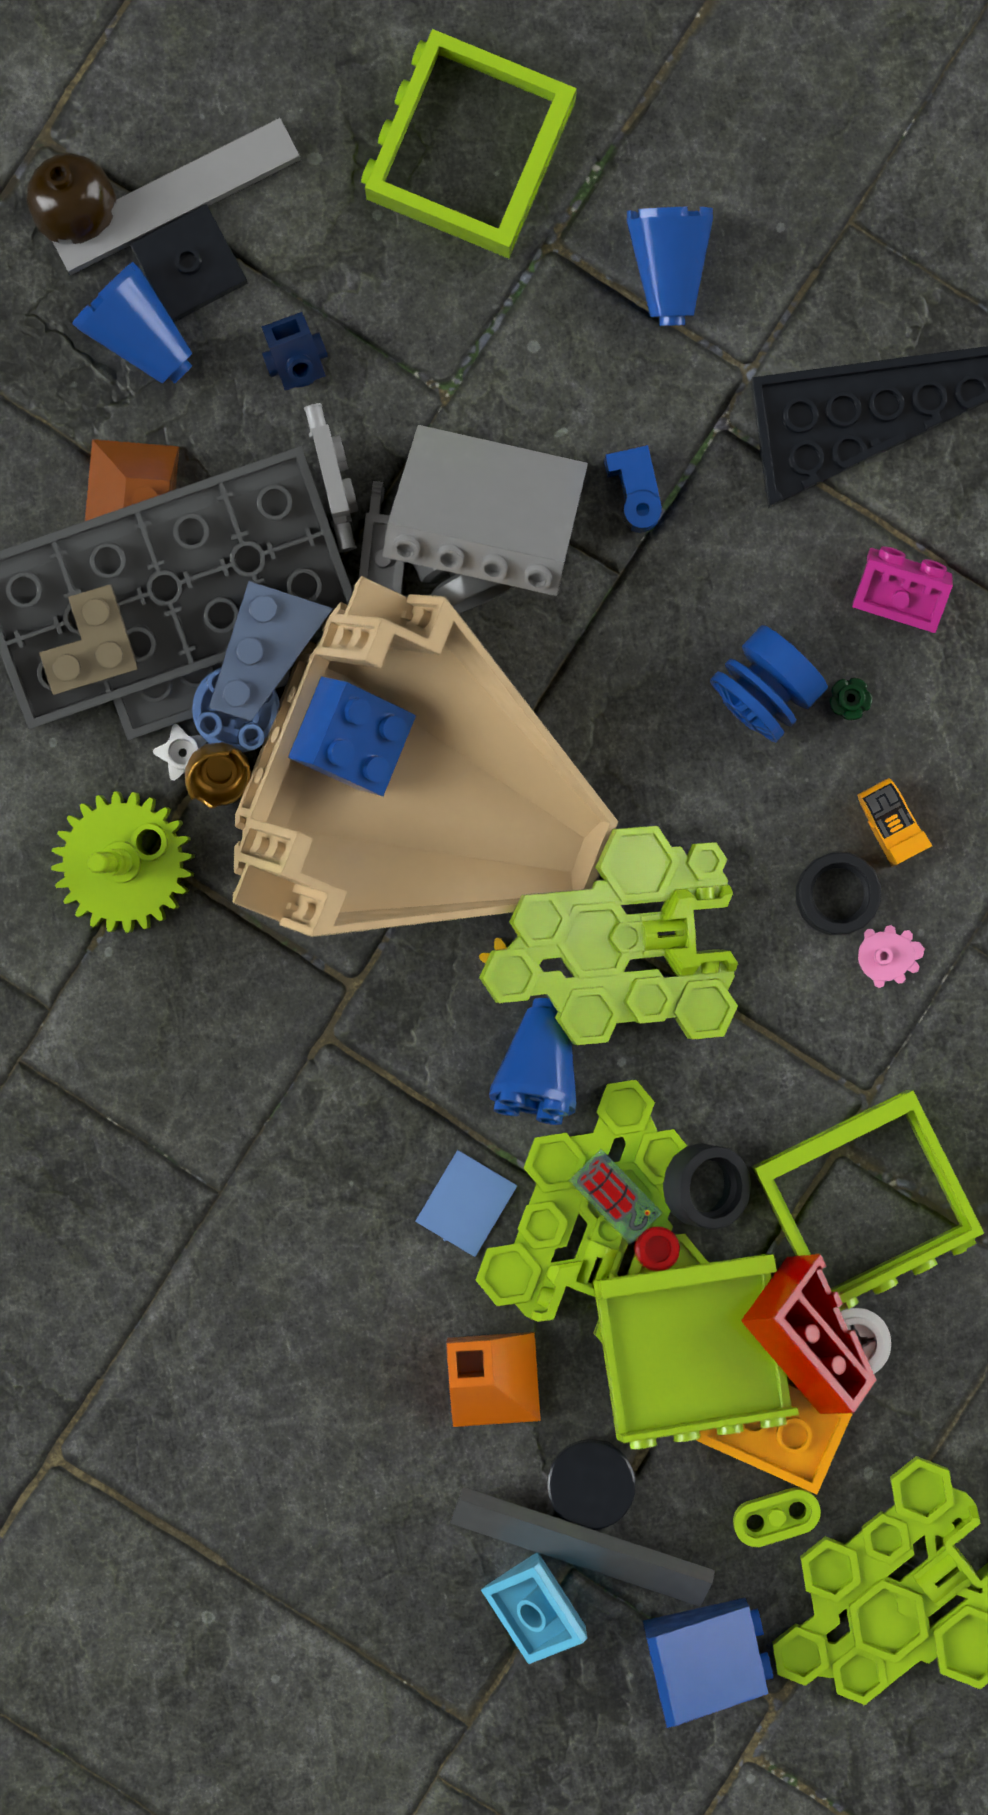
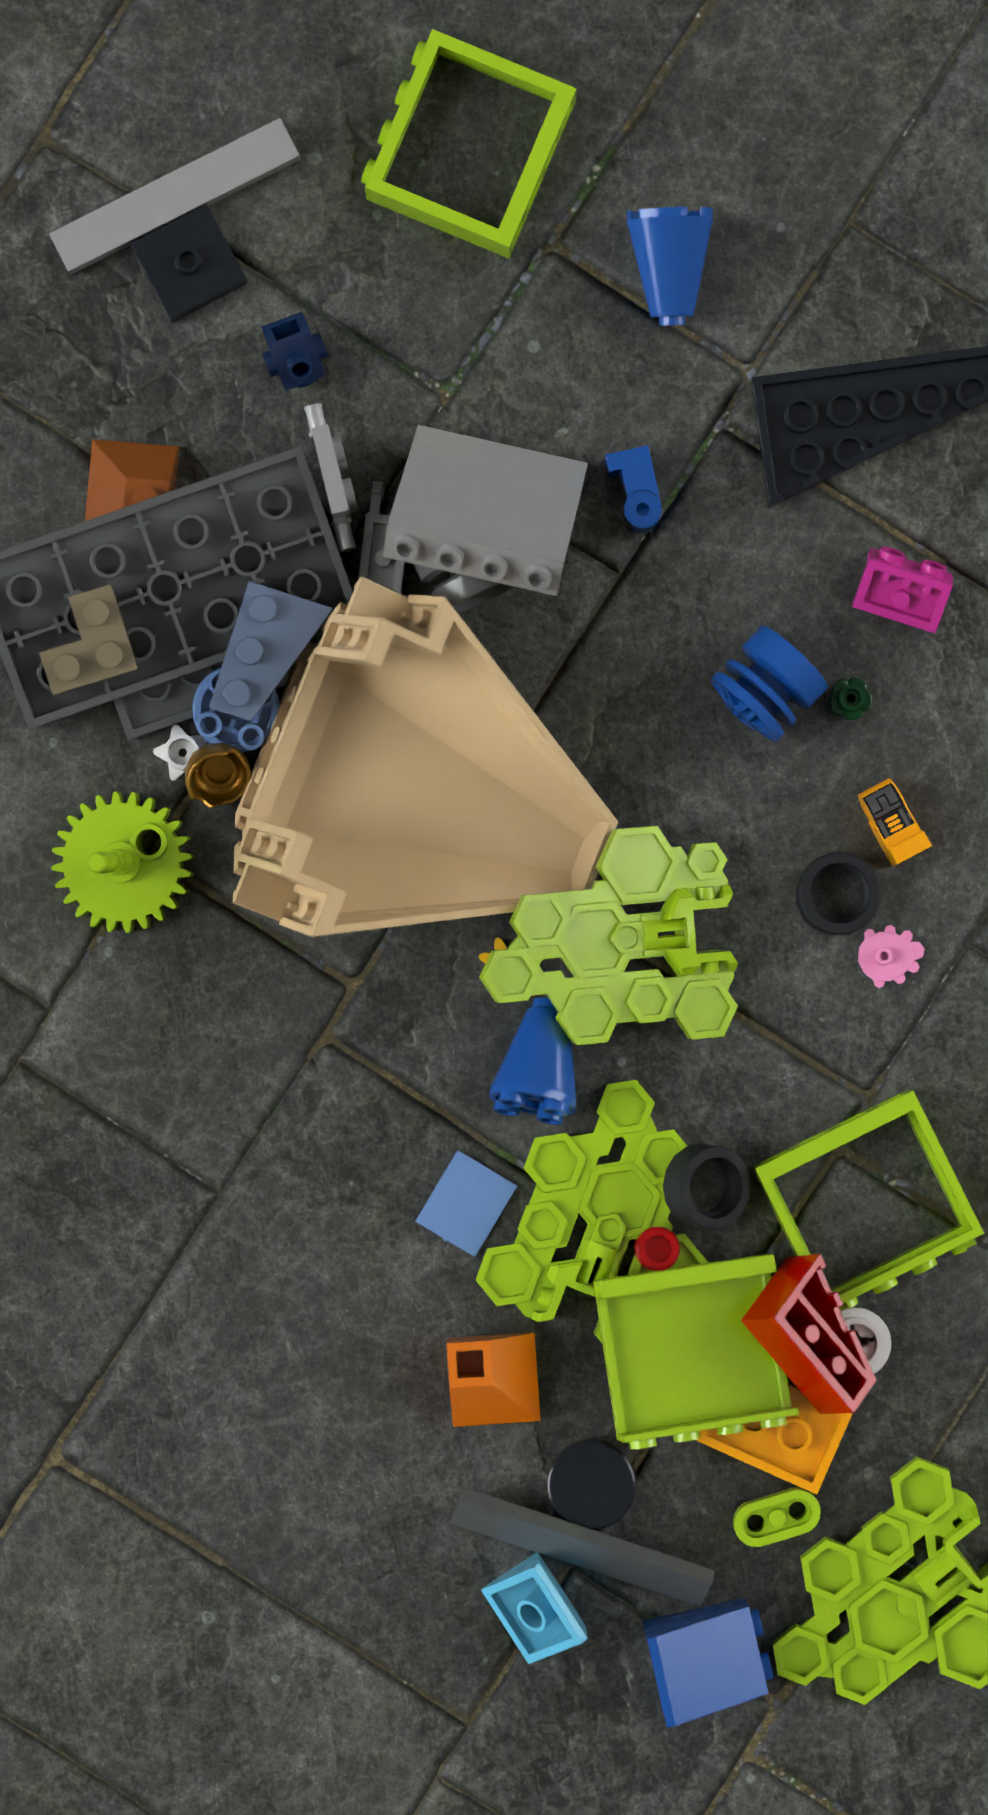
dark brown cylinder [27,153,116,244] -> none
blue cone [72,262,193,384] -> none
blue brick [288,676,416,797] -> none
tile [569,1149,662,1244] -> none

